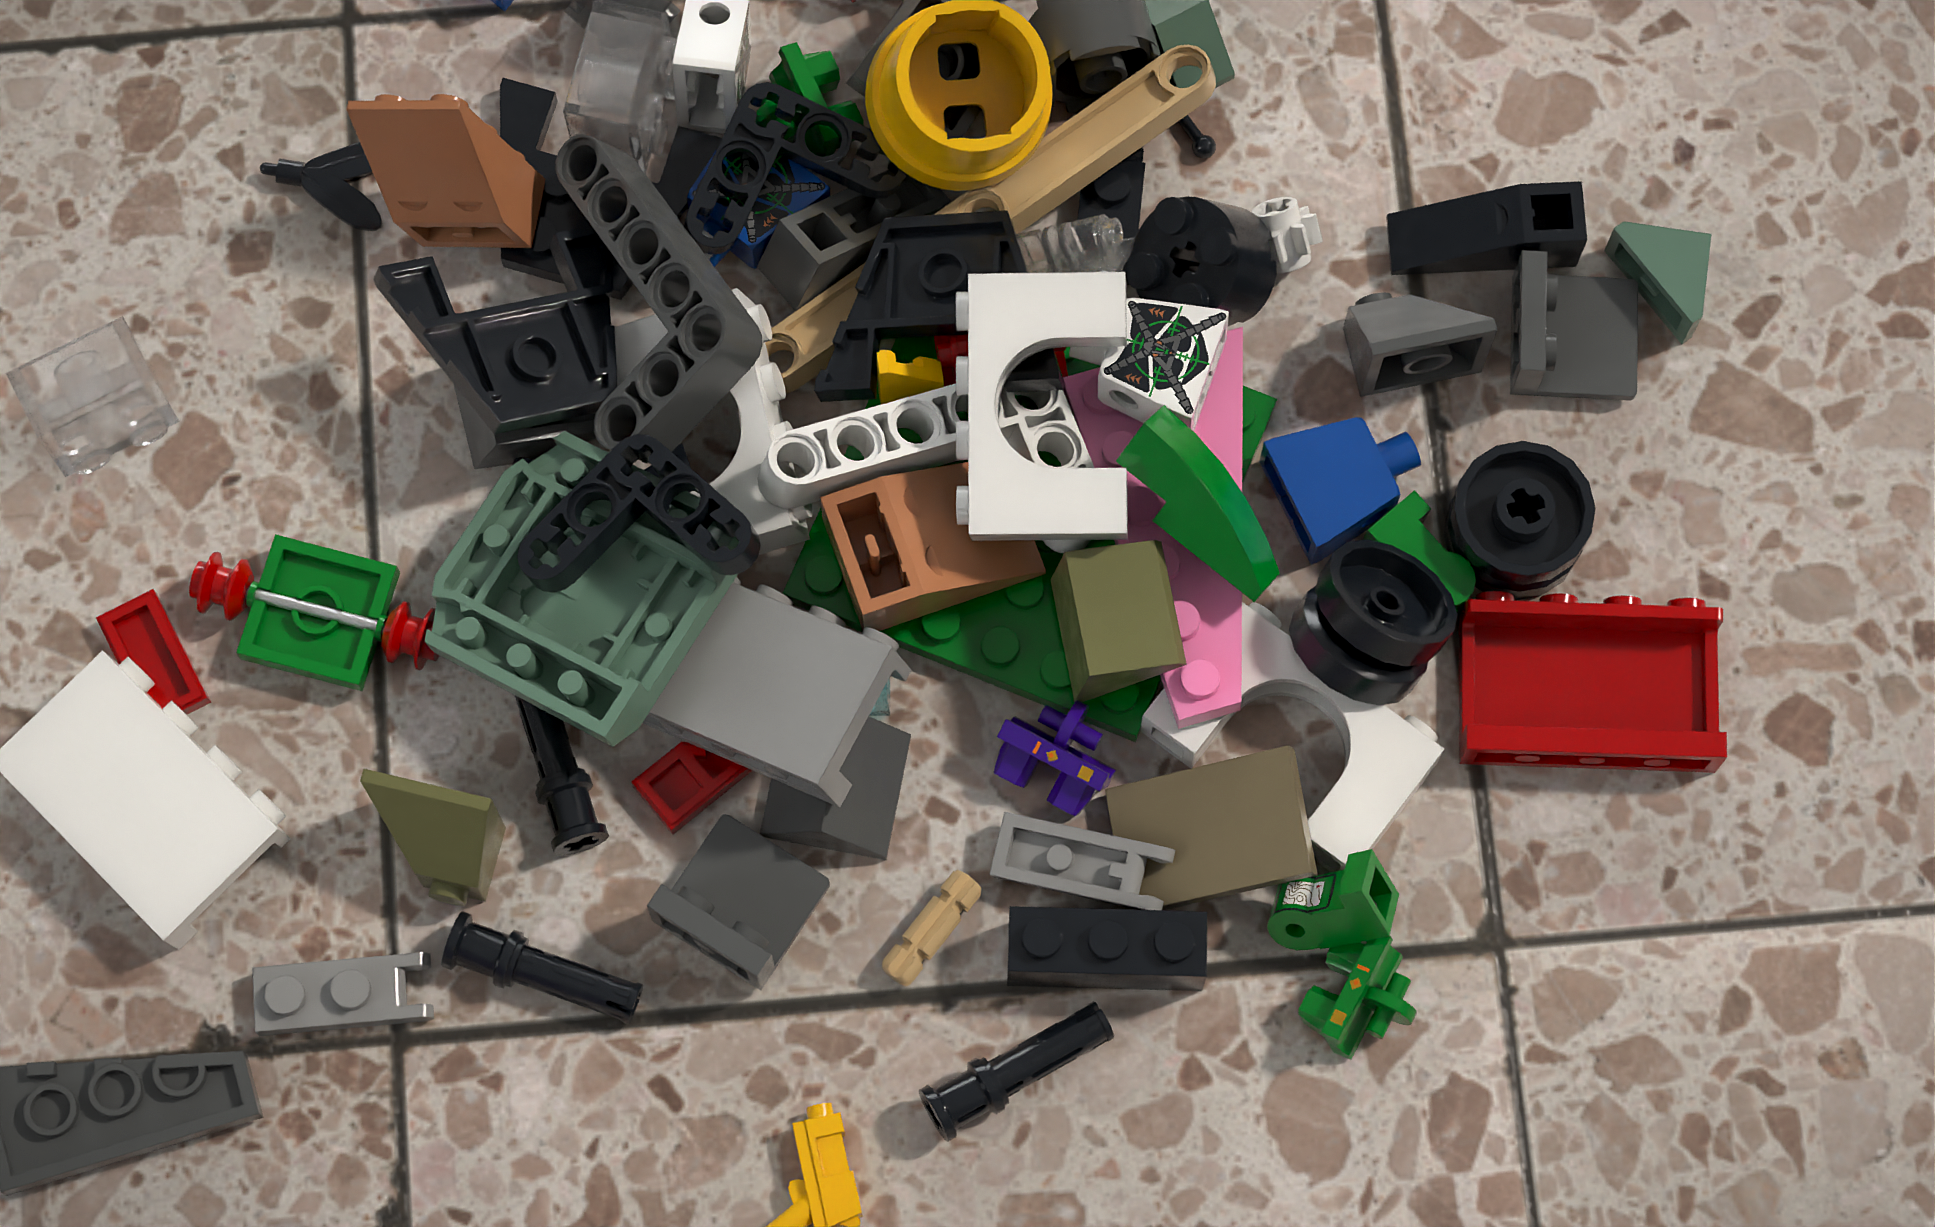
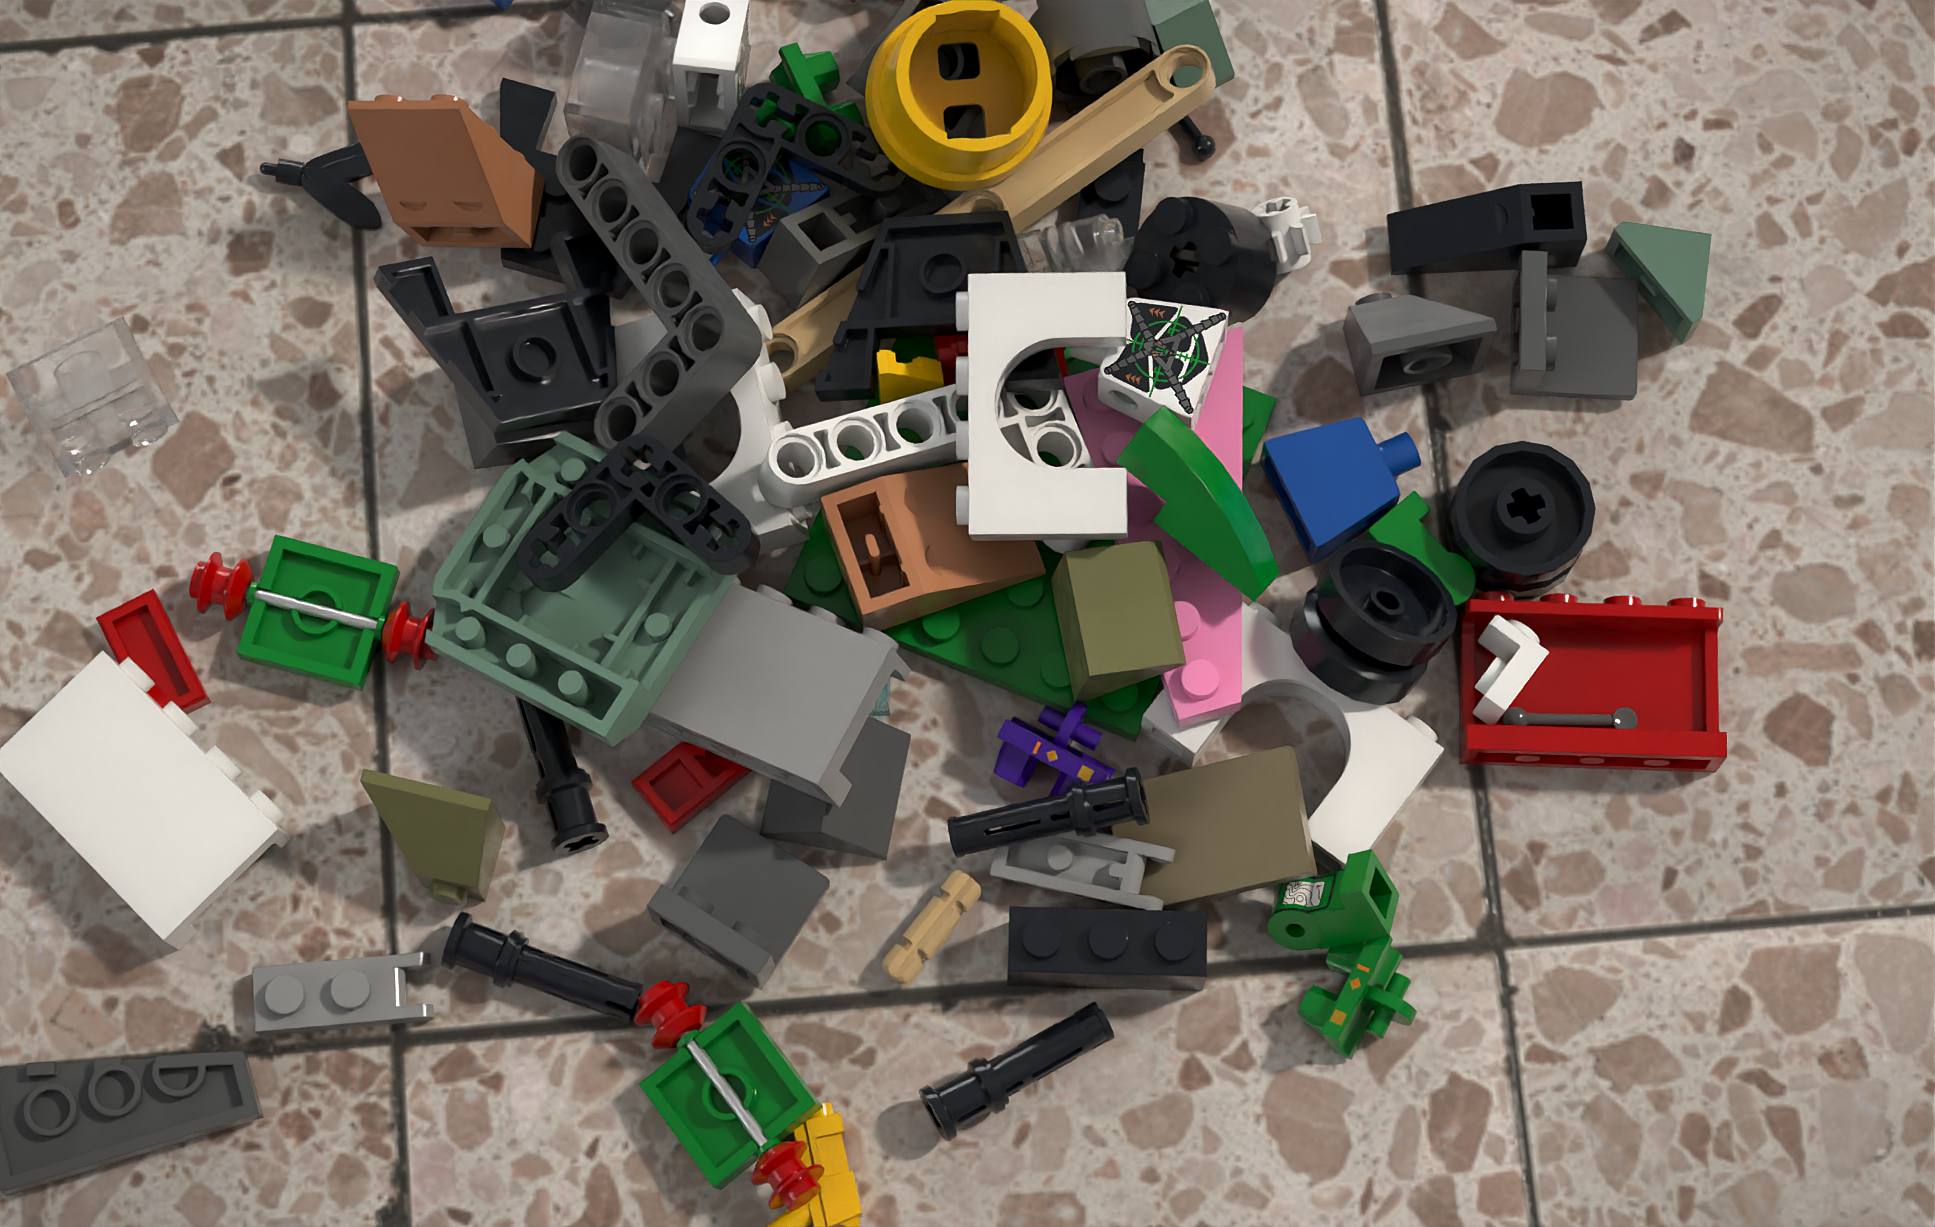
none -> green plate [634,980,825,1211]
none -> black pin [947,767,1150,858]
none -> white bracket [1472,615,1549,725]
none -> dark grey hinge [1503,707,1638,729]

